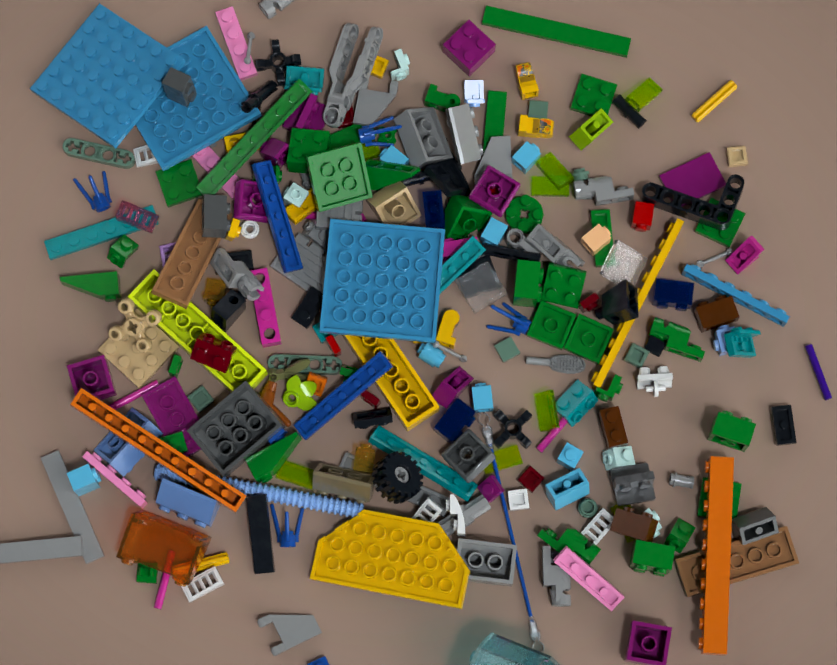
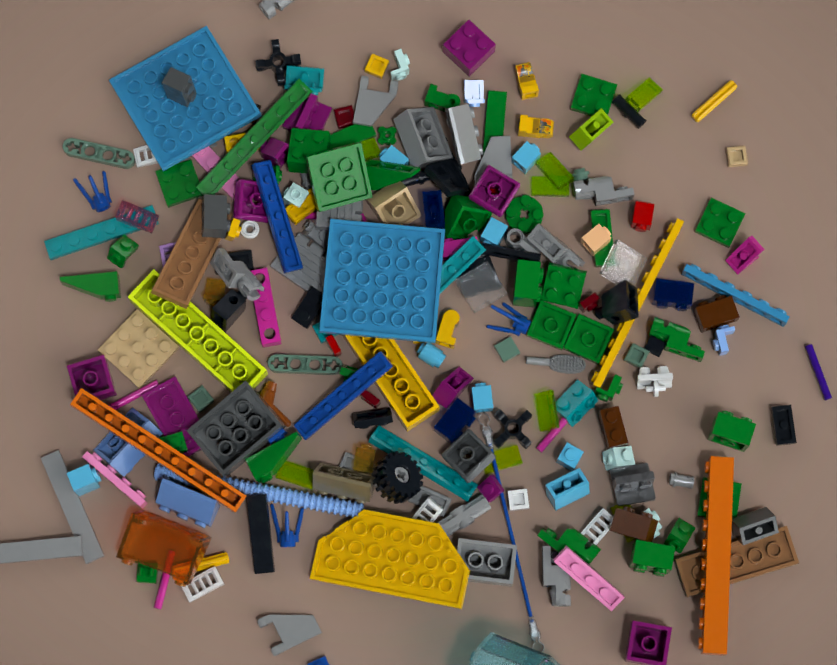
dark azure plate [30,3,185,149] -> none
tan gear [108,298,162,353] -> none
green tile [168,354,183,378] -> none
dark red bracket [190,333,237,373] -> none
bright pink plate [215,6,258,81] -> none
black pin [241,80,278,113] -> none
light grey hinge [244,32,255,64] -> none
olive piece [268,359,310,382] -> none
lime plate [283,375,317,411] -> none
orange tile [306,372,328,397] -> none
light grey piece [323,23,383,128] -> none
blue plant [358,116,402,147] -> none
light grey hinge [432,341,467,362] -> none
white slope [446,494,465,536] -> none
green tile [482,5,631,58] -> none
dark red tile [517,466,545,493] -> none
sand green tile [528,100,548,119] -> none
sand green plate [578,498,598,518] -> none
black beam [642,174,744,230] -> none
magenta tile [659,152,726,207] -> none
light grey hinge [696,248,733,268] -> none
teal bracket [724,327,761,358] -> none

